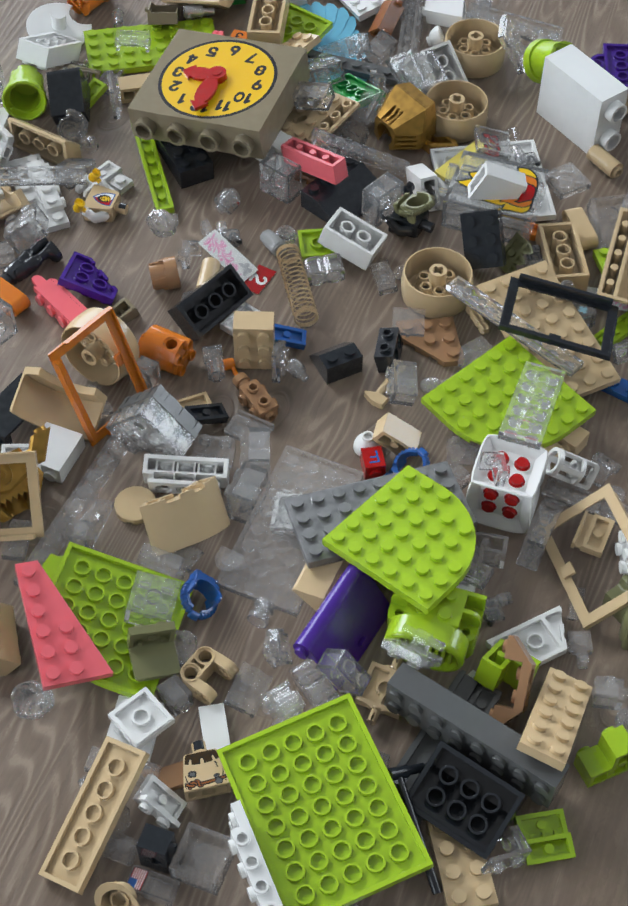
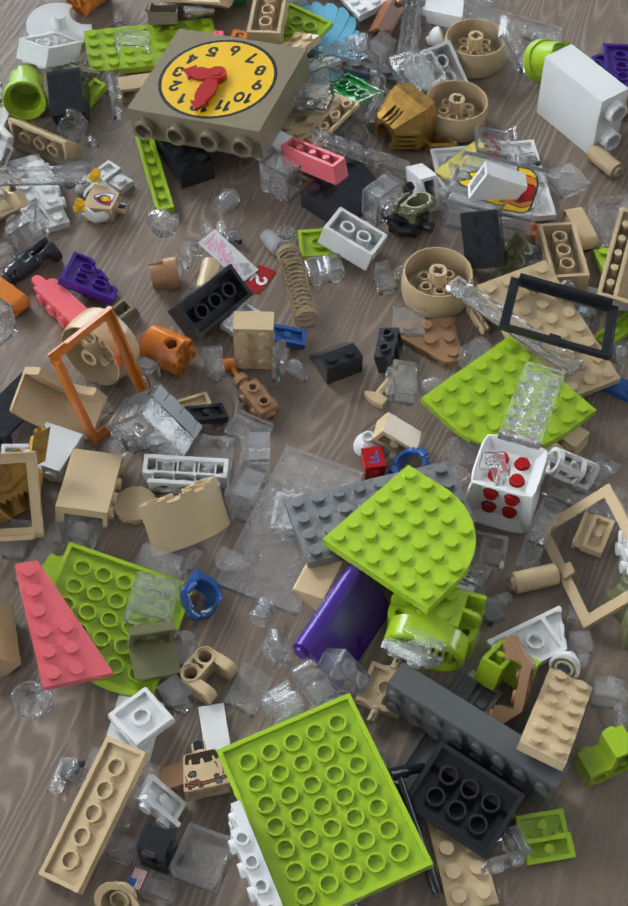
none -> clear piece [47,757,87,797]
none -> tan panel [55,448,126,527]
none -> tan brick [508,563,560,594]
none -> white brick [549,651,581,679]

